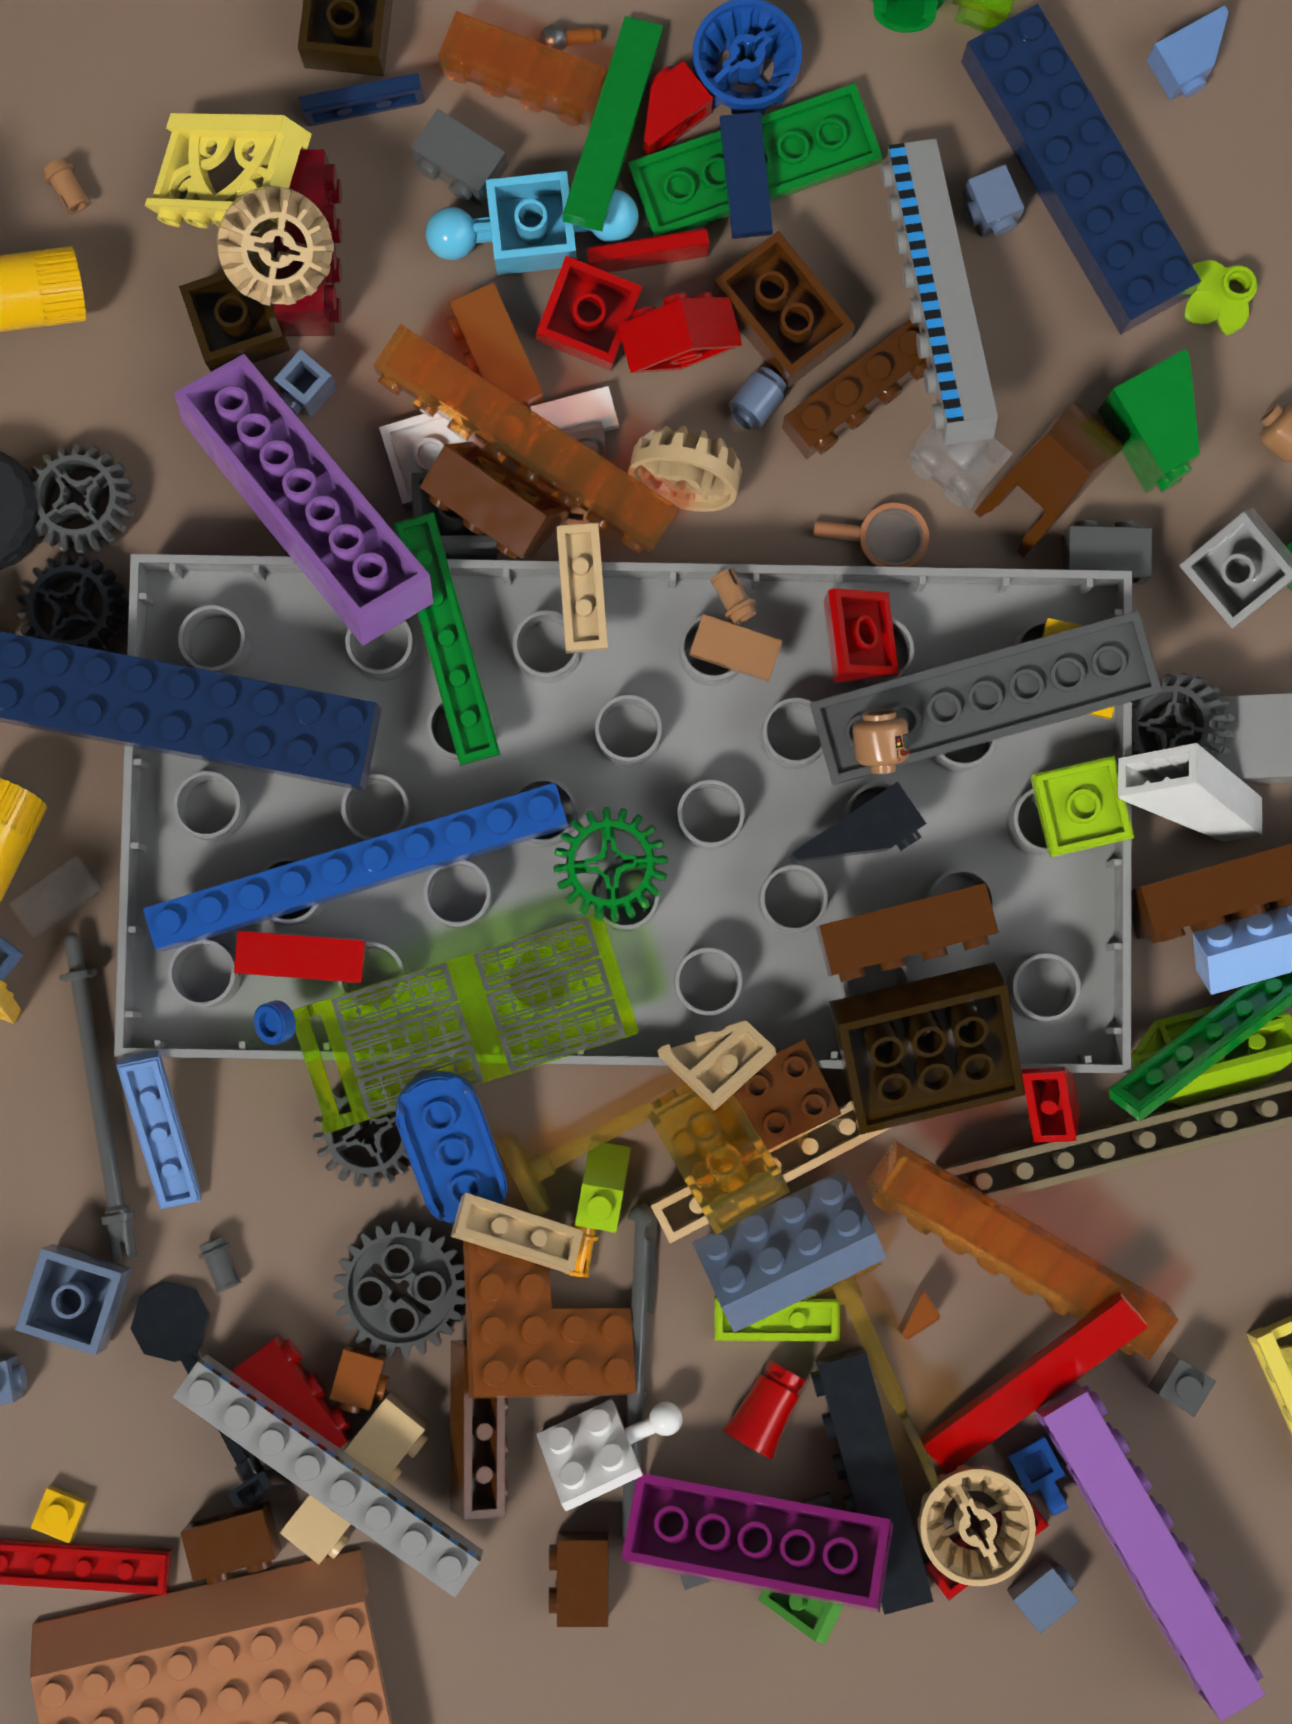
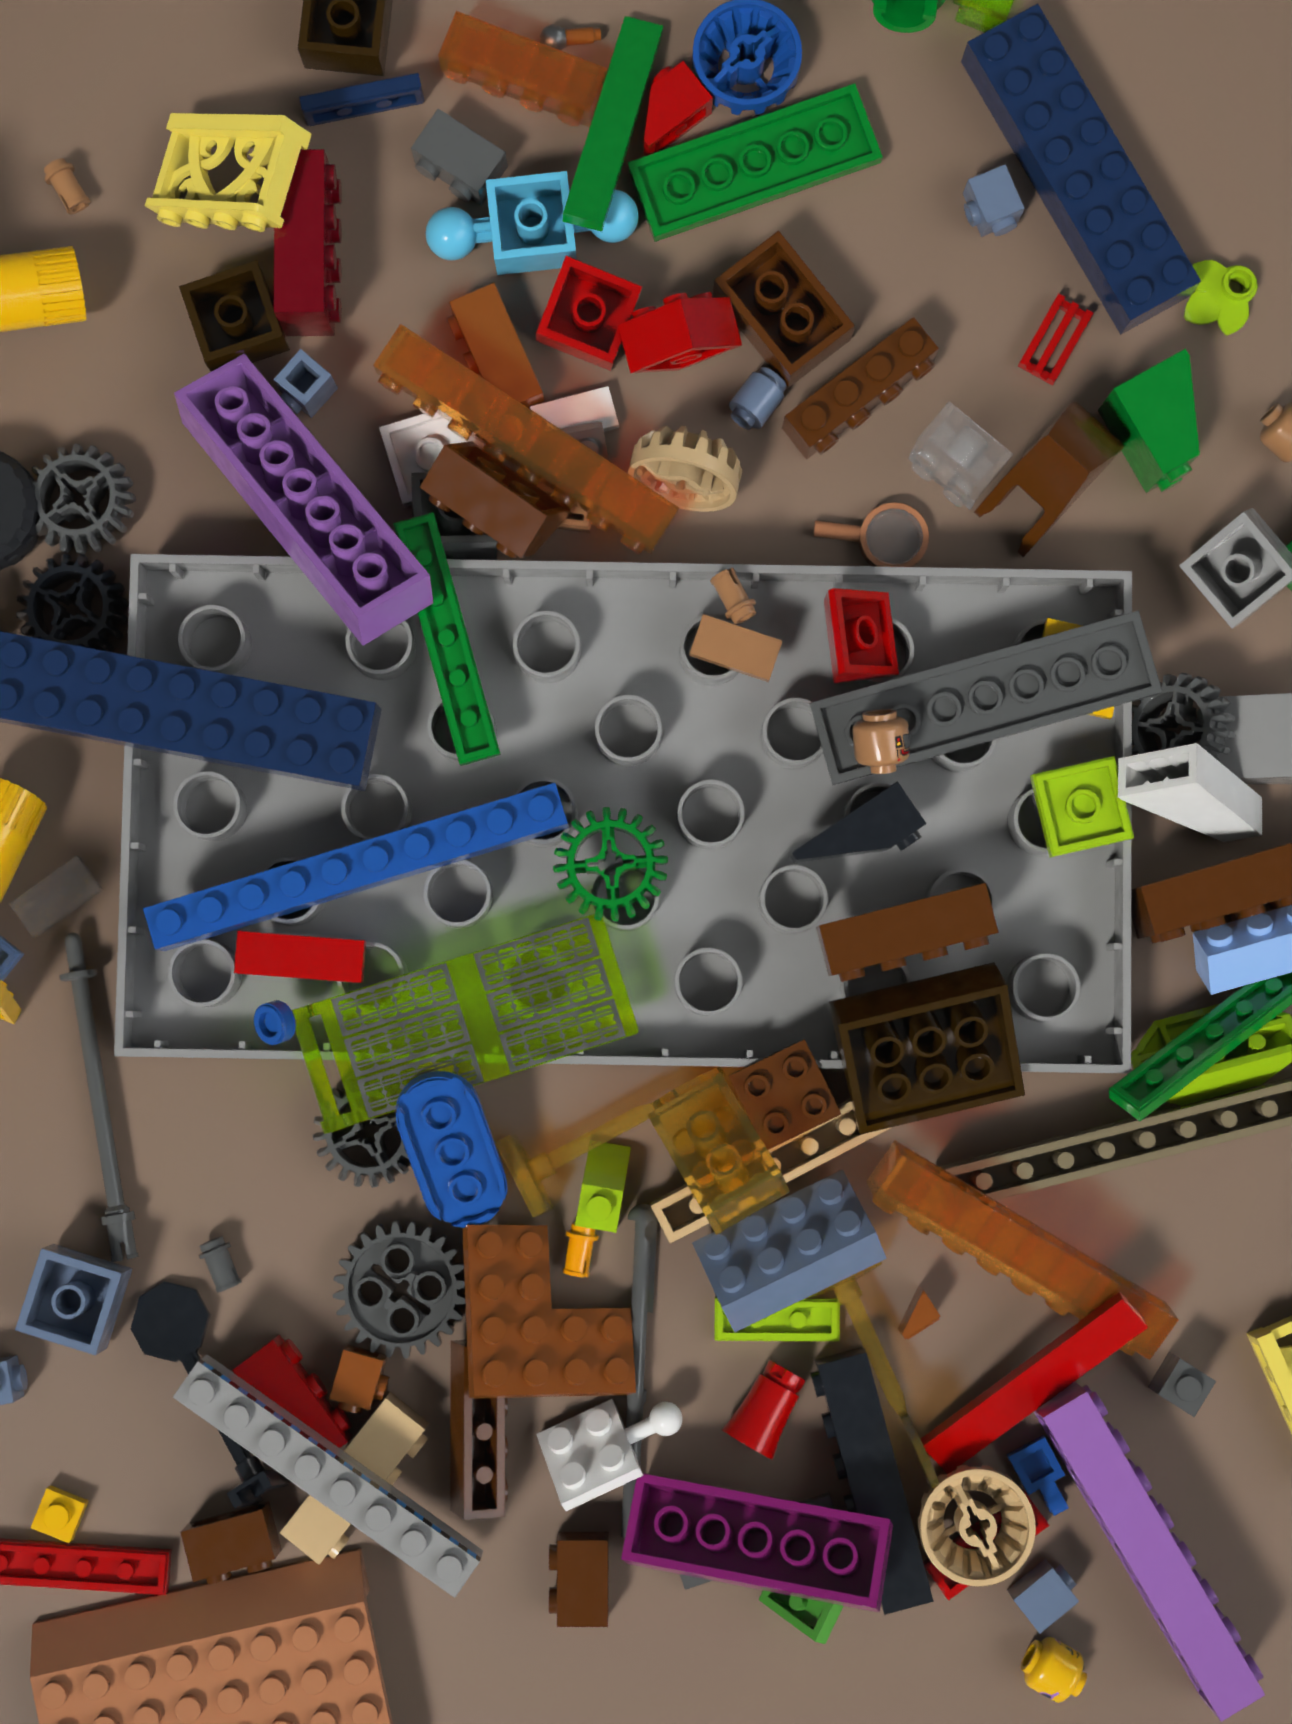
medium blue tile [116,1050,202,1209] -> none
tan gear [217,186,334,305] -> none
tan plate [451,1193,583,1274] -> none
tan plate [556,523,608,654] -> none
red tile [586,229,709,273] -> none
tan wing [657,1020,777,1111] -> none
dark blue tile [719,112,773,239] -> none
light grey brick [880,139,998,445] -> none
red slope [1022,1067,1080,1143] -> none
dark grey brick [1062,520,1152,585] -> none
medium blue slope [1146,5,1229,101] -> none
none -> red tile [1018,293,1094,386]
none -> yellow head [1020,1637,1087,1703]

